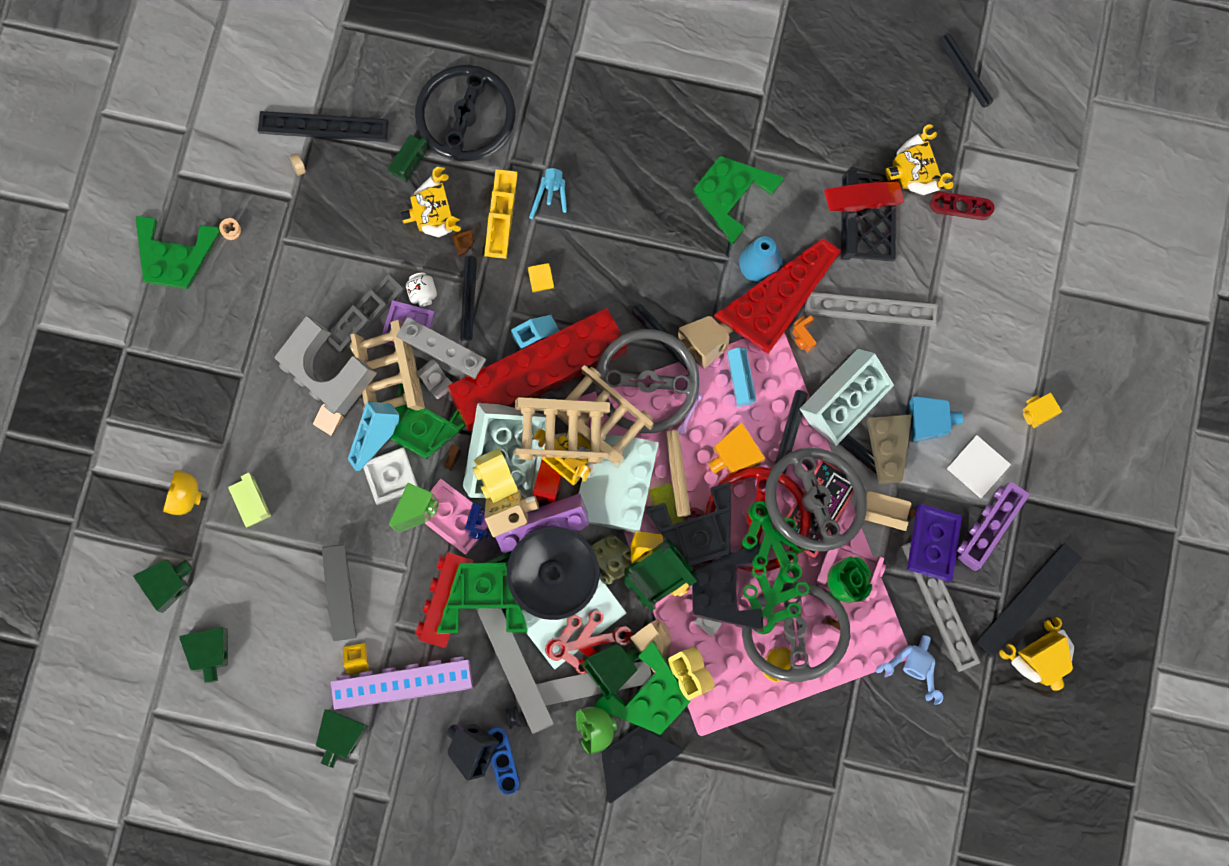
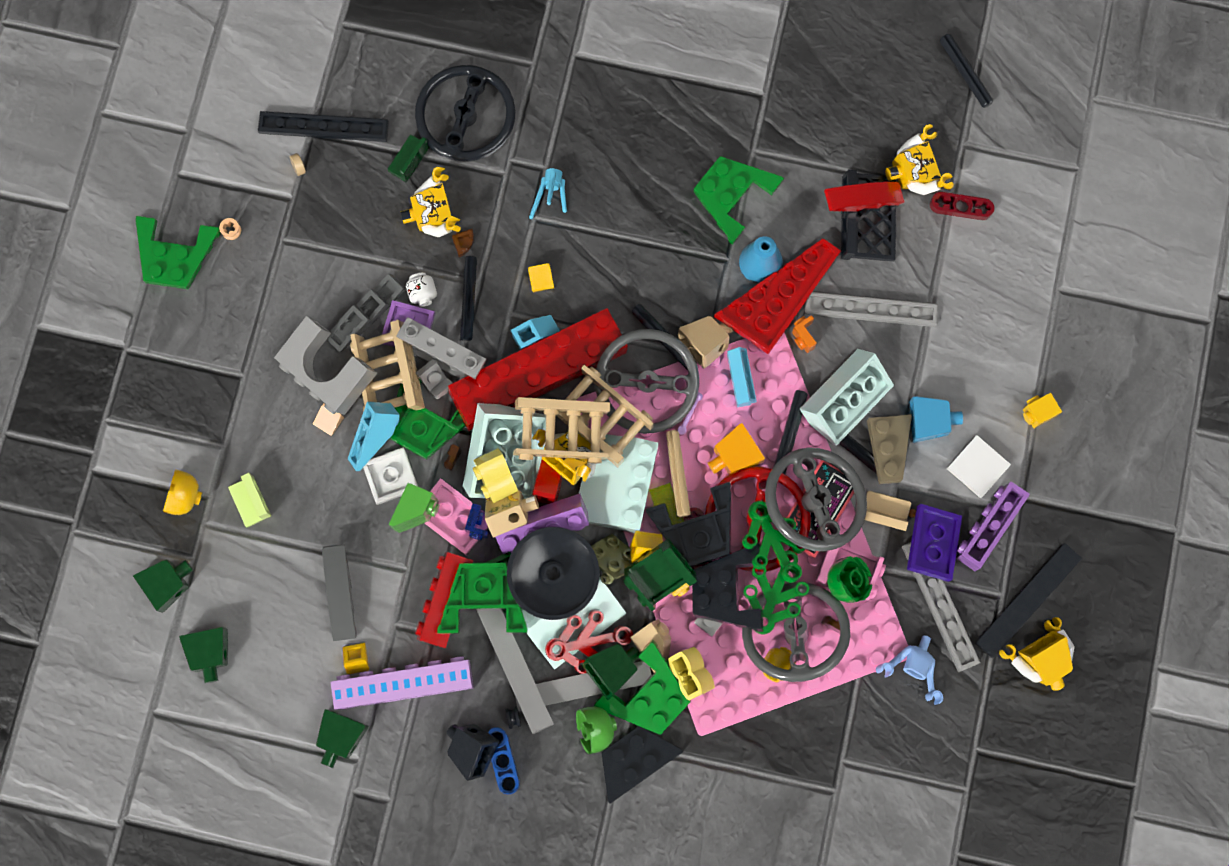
yellow slope [484,170,518,259] -> none

